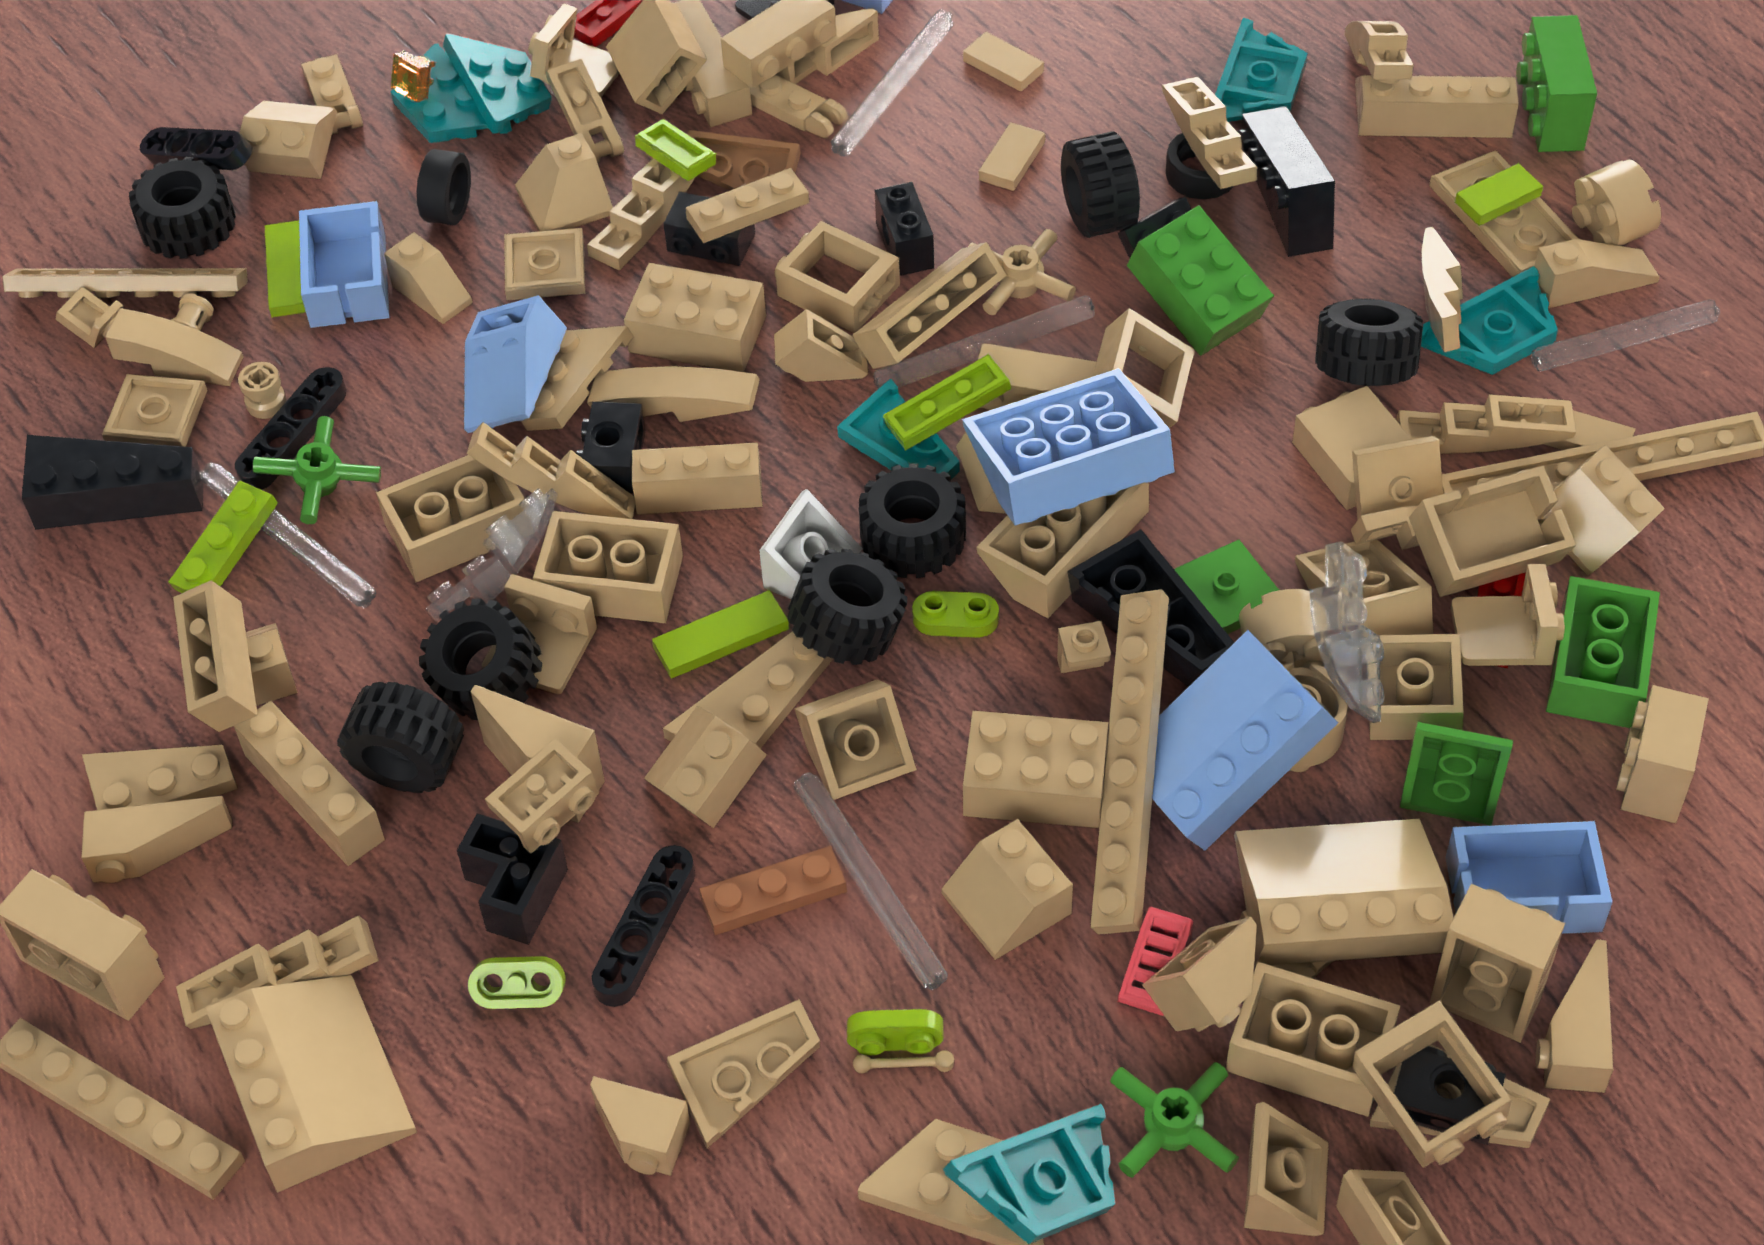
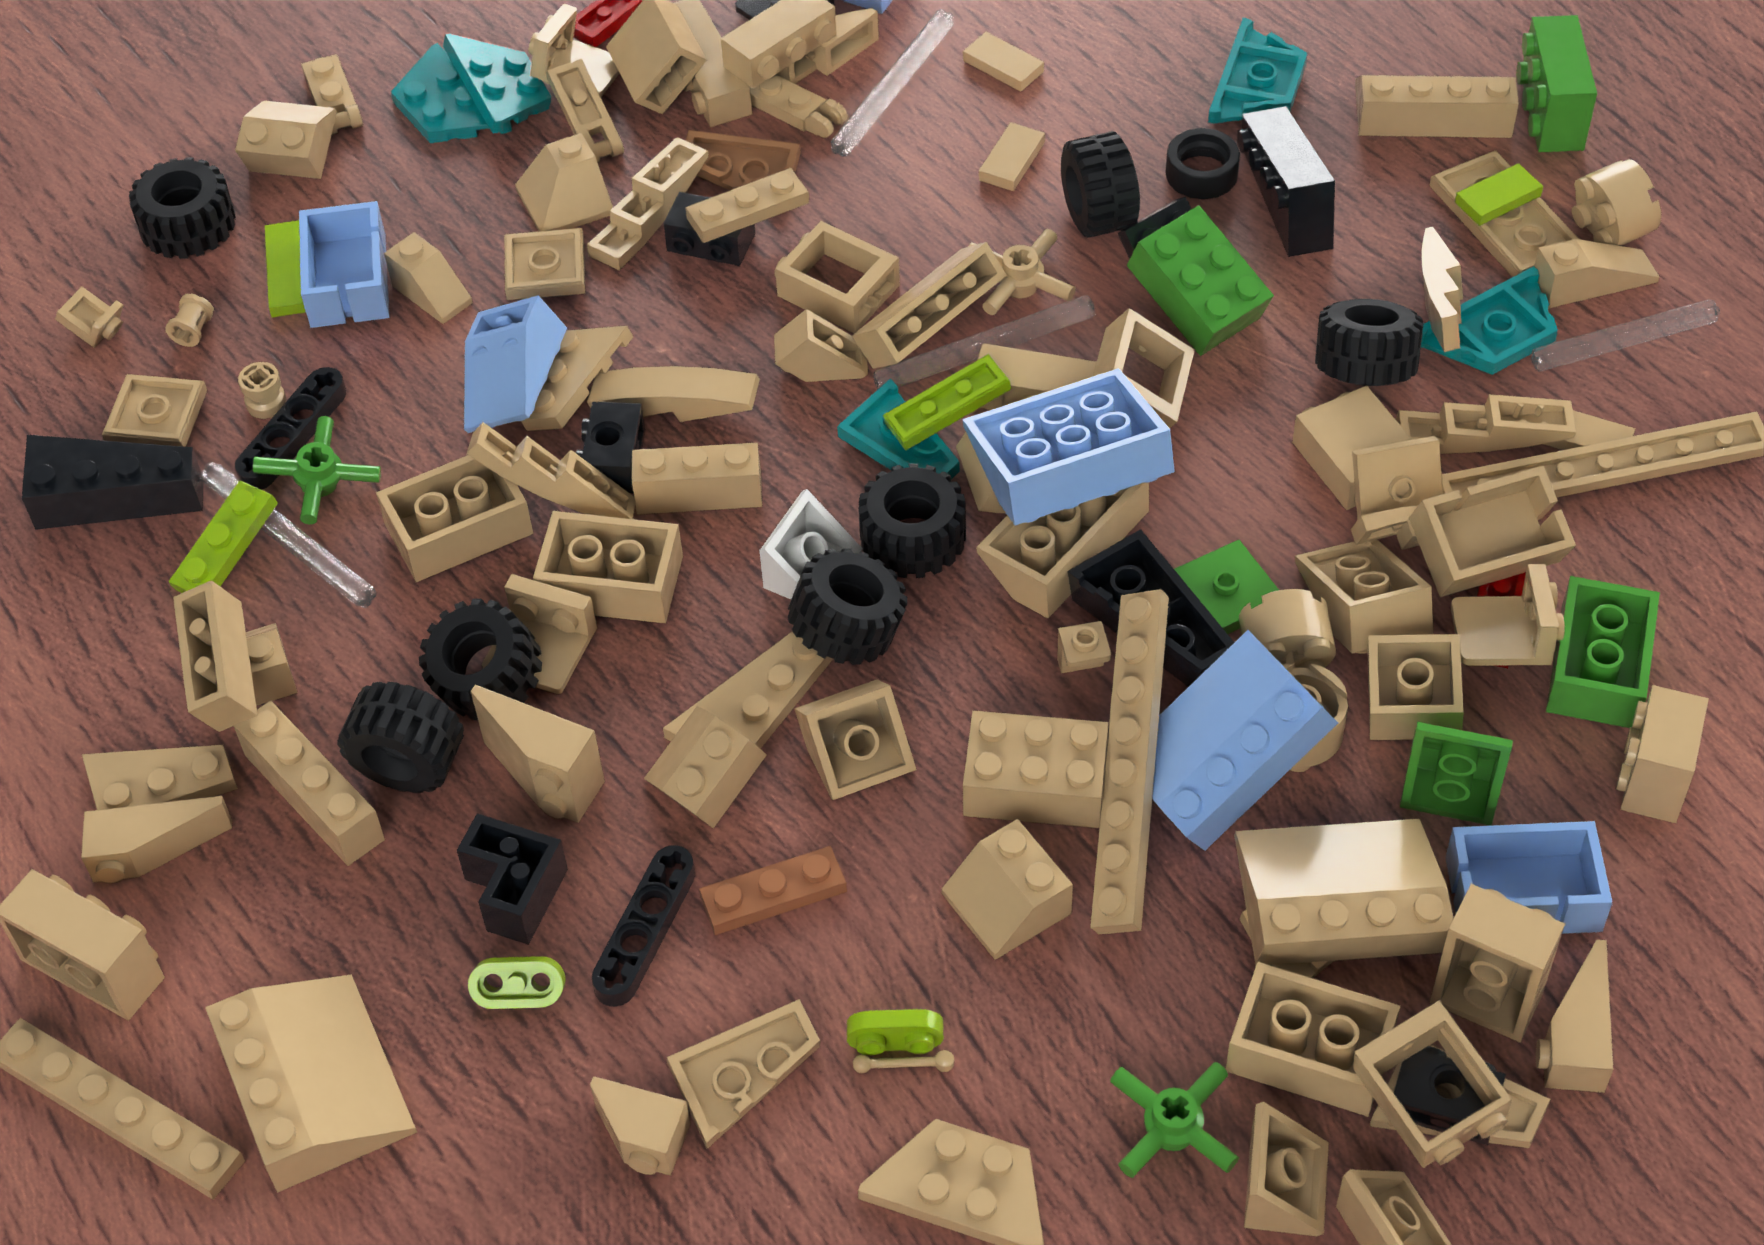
tan plate [3,268,248,298] -> none
tan slope [105,308,243,386] -> none
black beam [140,127,253,170] -> none
tan slope [176,915,379,1029] -> none
clear orange tile [391,50,436,103] -> none
black tyre [416,149,471,225] -> none
clear slope [425,488,558,623] -> none
tan bracket [485,738,599,853] -> none
tan brick [624,263,766,372] -> none
lime tile [635,119,716,181] -> none
lime tile [652,590,789,679] -> none
clear axle [794,772,948,990] -> none
black brick [875,182,934,276] -> none
lime plate [912,591,999,638] -> none
teal wing [943,1104,1115,1244] -> none
coral slope [1118,907,1193,1016] -> none
tan slope [1142,917,1257,1032] -> none
tan slope [1162,77,1257,189] -> none
clear slope [1310,541,1385,723] -> none
tan slope [1344,21,1413,84] -> none
tan slope [1538,445,1665,576] -> none

